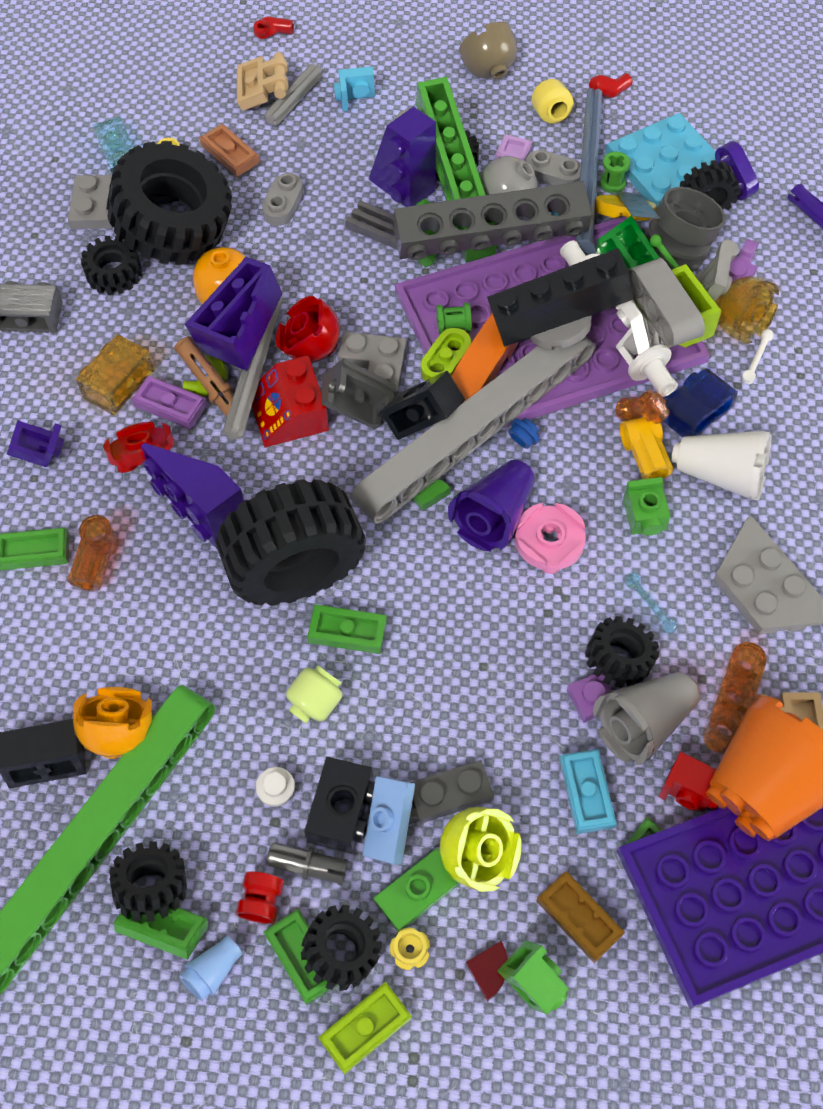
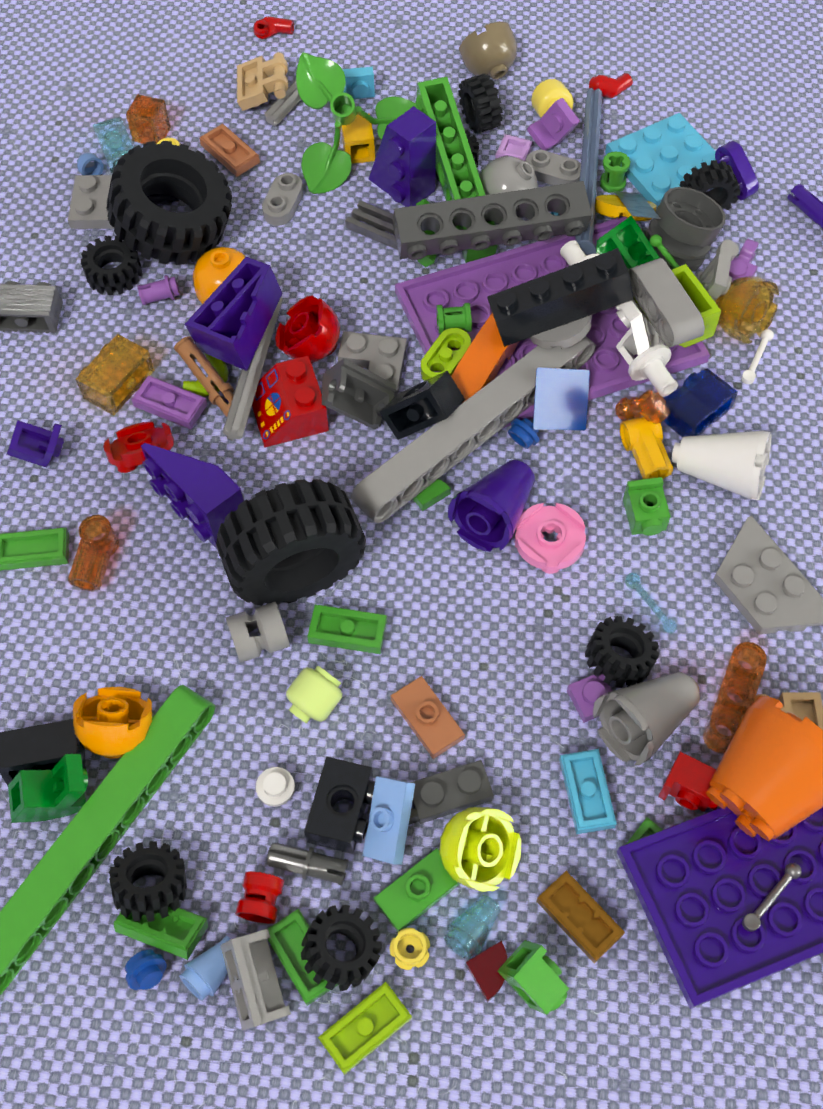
none -> green brick [8,754,88,823]
none -> medium blue hinge [77,153,104,175]
none -> blue plate [125,949,167,990]
none -> clear orange brick [126,94,171,144]
none -> medium lavender pin [137,275,180,305]
none -> light grey hinge [220,929,291,1031]
none -> light grey wheel [225,602,290,663]
none -> bright green plant [296,52,417,194]
none -> yellow brick [341,113,375,164]
none -> nougat plate [390,676,465,759]
none -> clear light blue cone [444,895,501,959]
none -> black tyre [458,73,503,134]
none -> medium lavender bracket [527,98,580,151]
none -> sticker [533,367,590,431]
none -> flat silver hinge [742,863,802,932]

